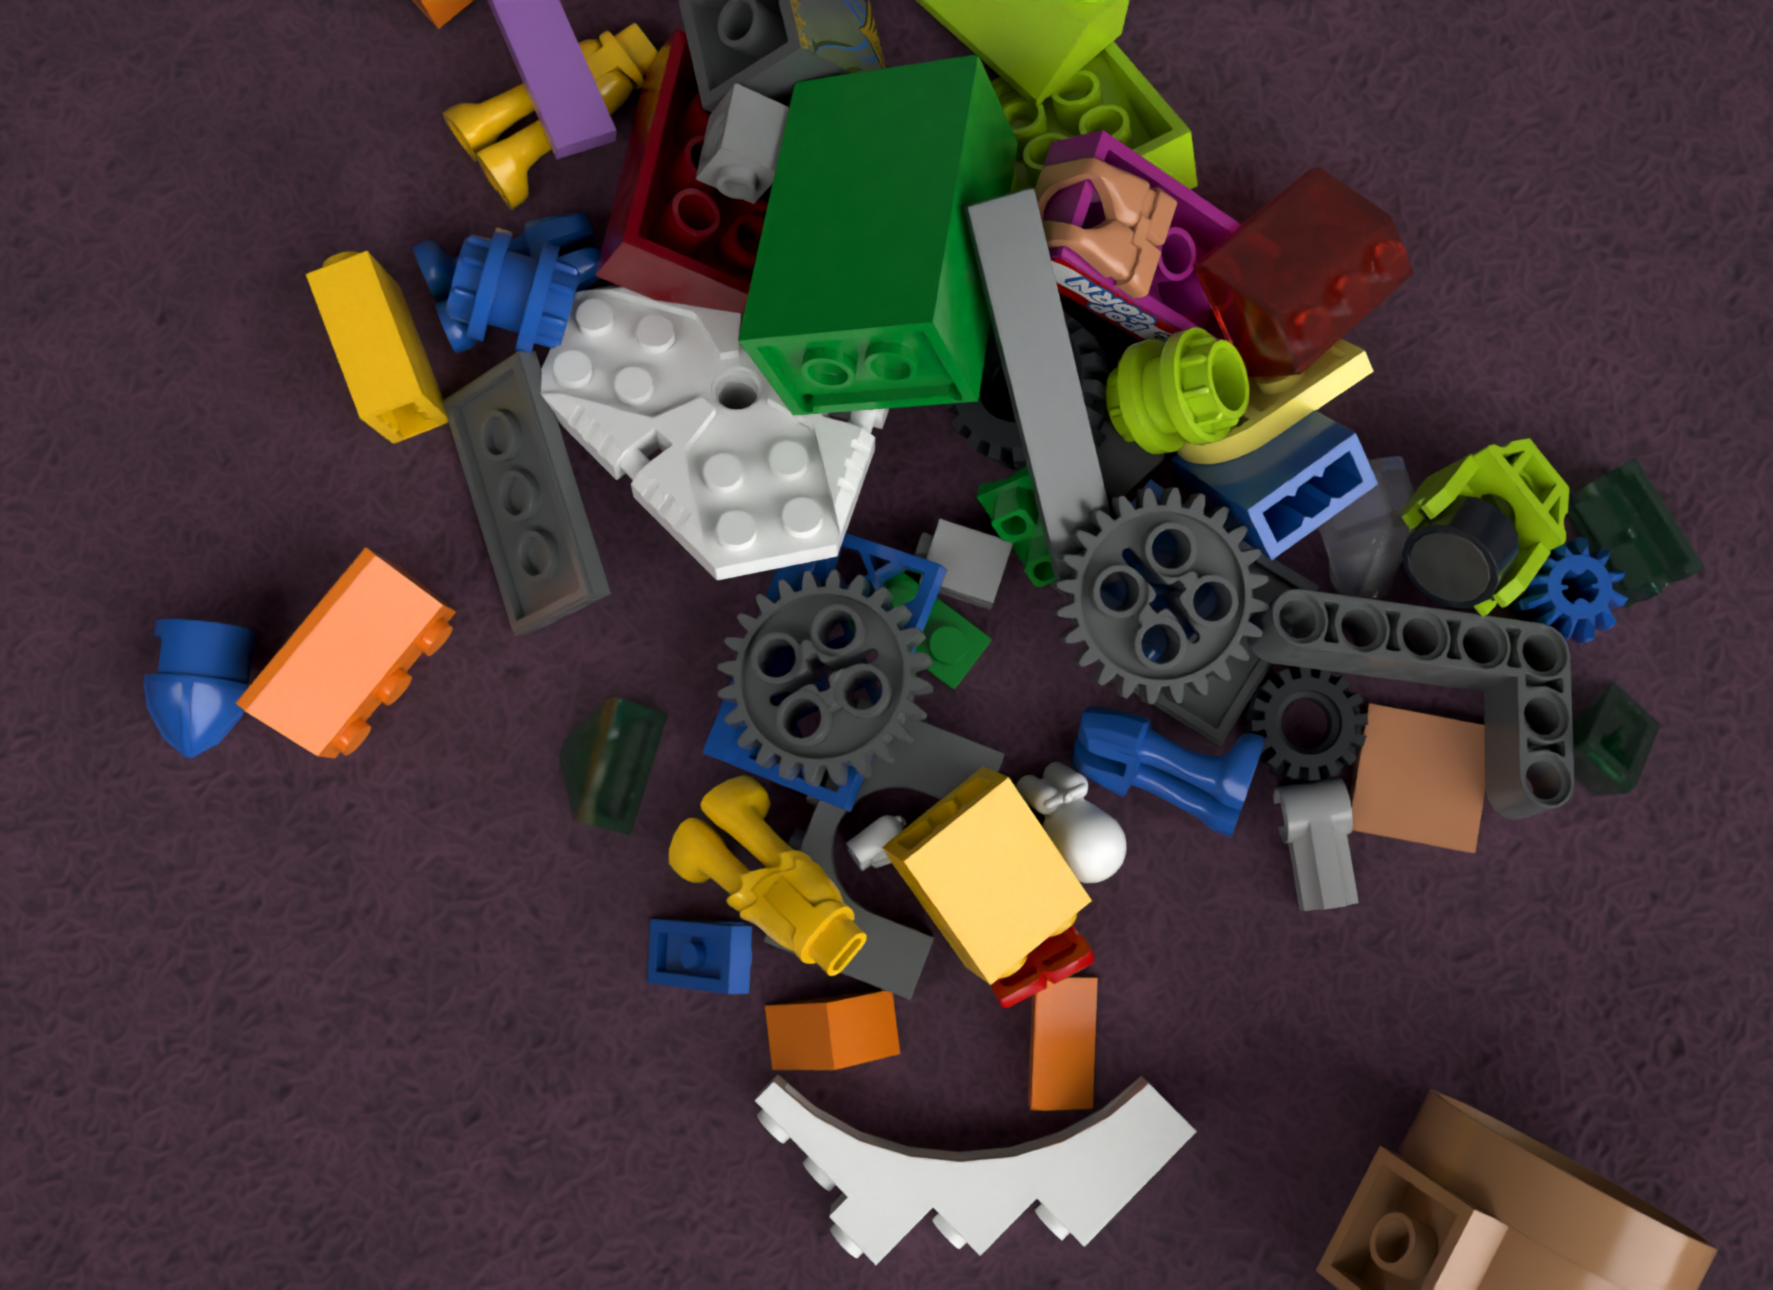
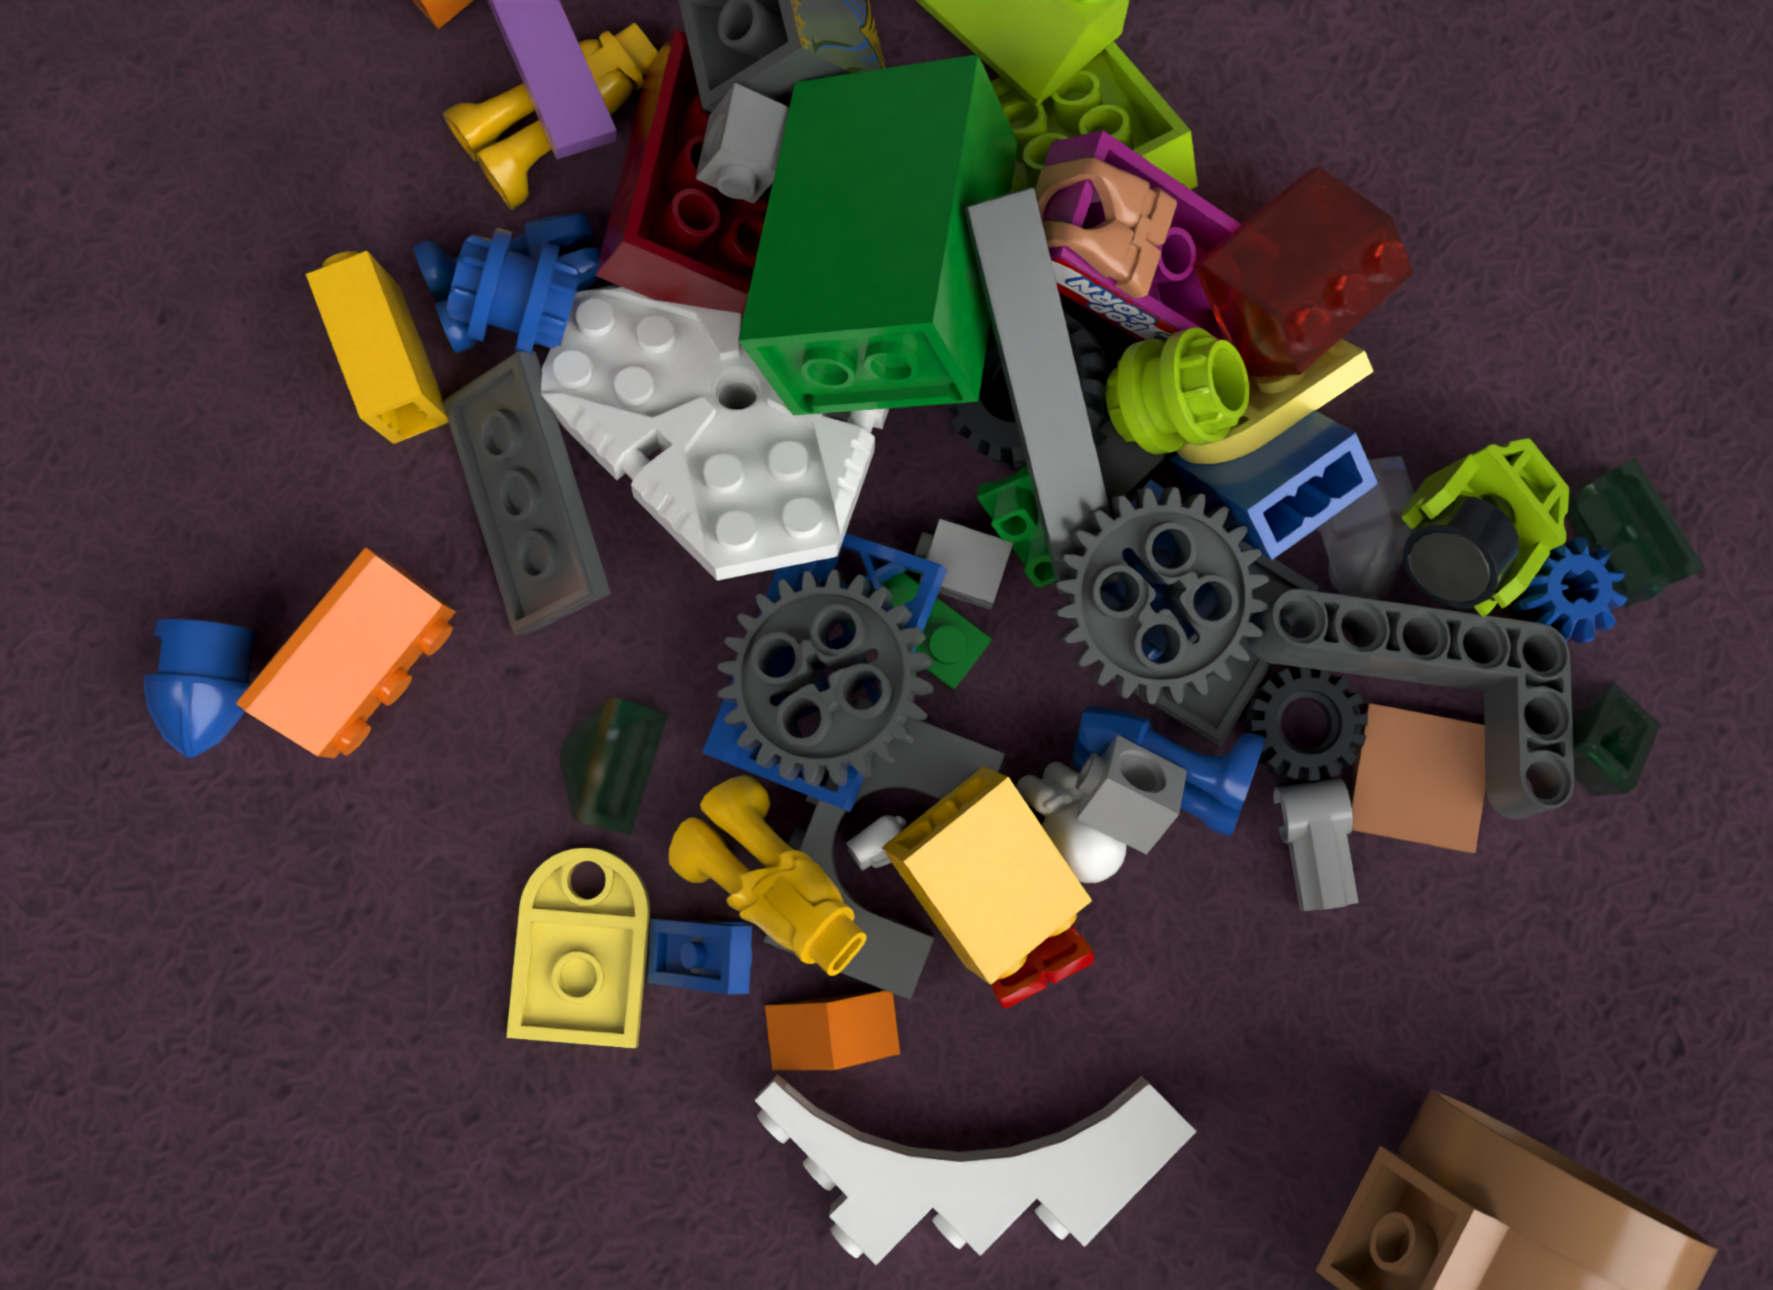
orange slope [1028,976,1098,1111] -> none
none -> light yellow tile [506,848,650,1048]
none -> light grey brick [1076,735,1187,855]

